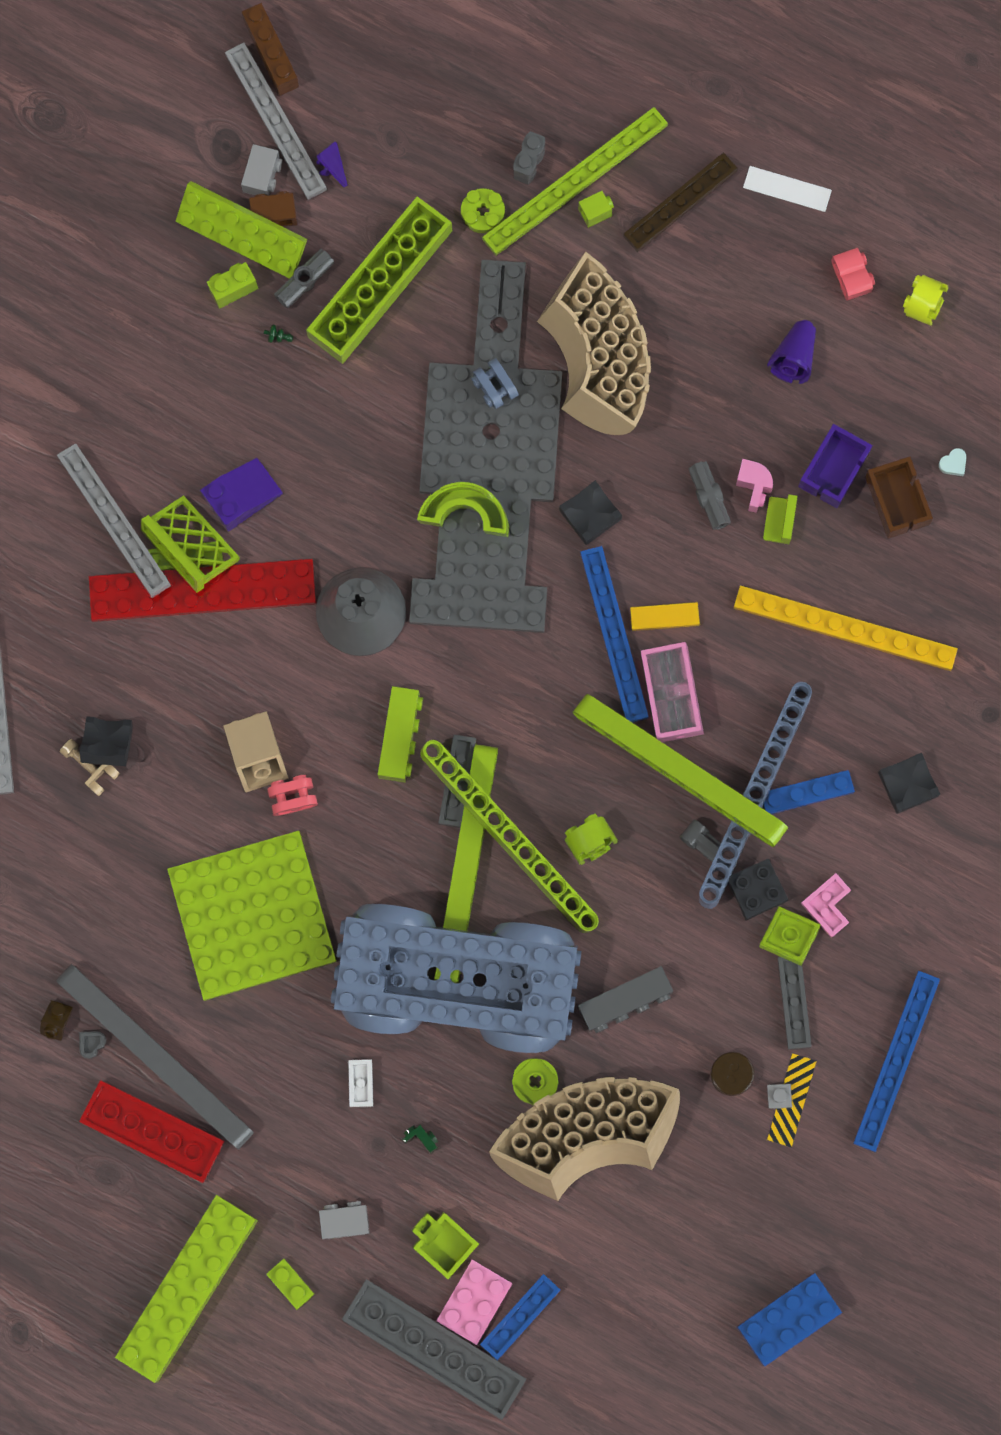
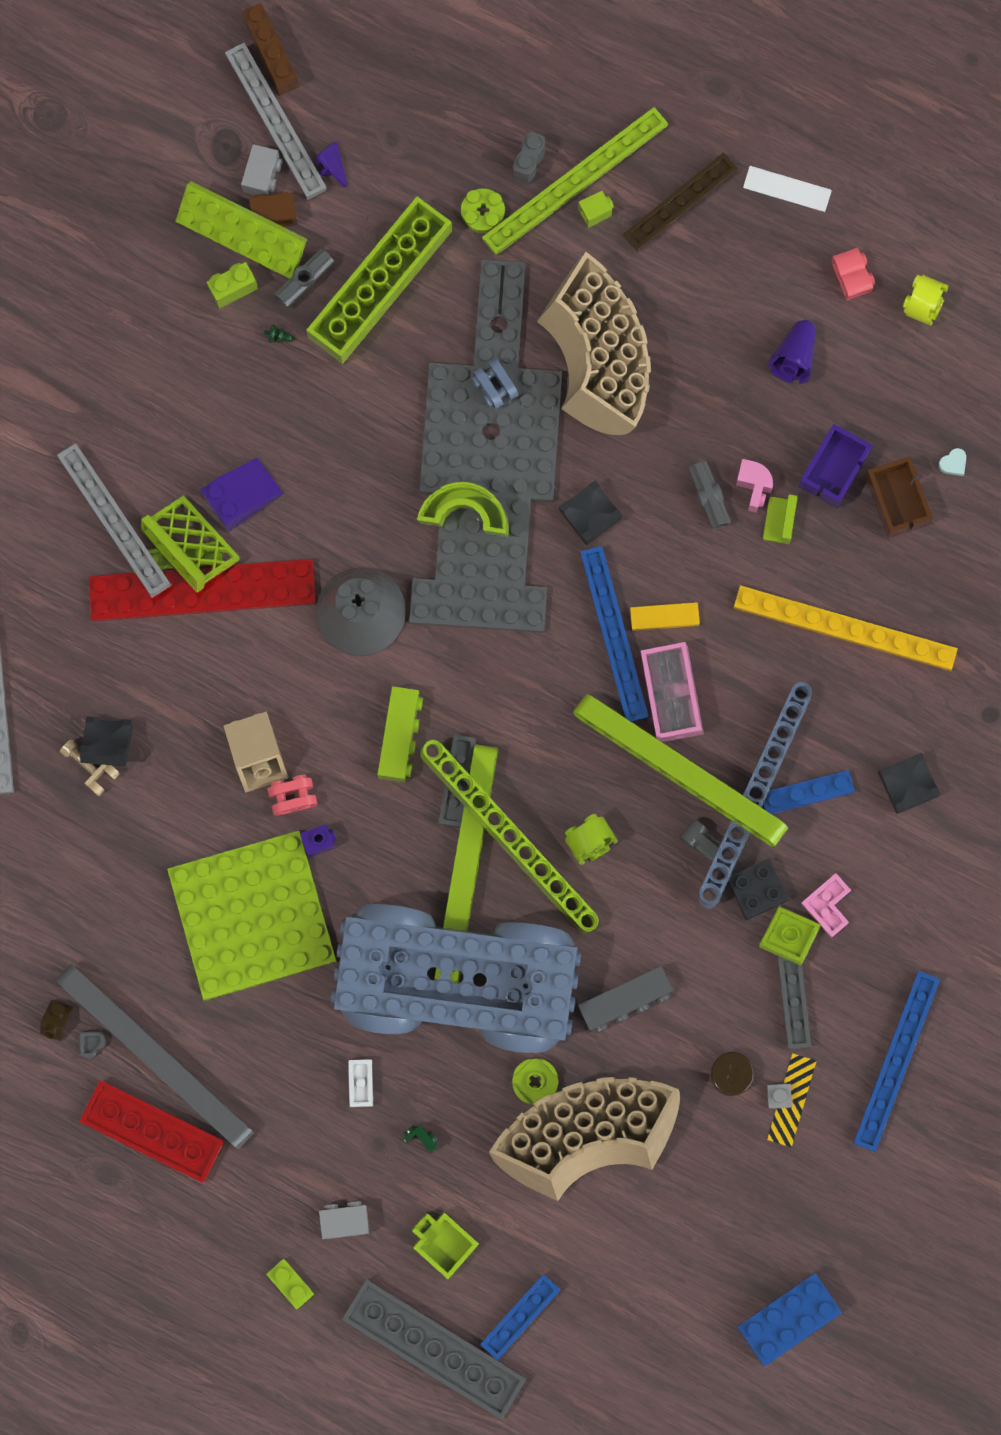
lime brick [115,1195,258,1383] -> none
bright pink plate [437,1260,512,1345] -> none
none -> dark purple brick [300,824,337,858]

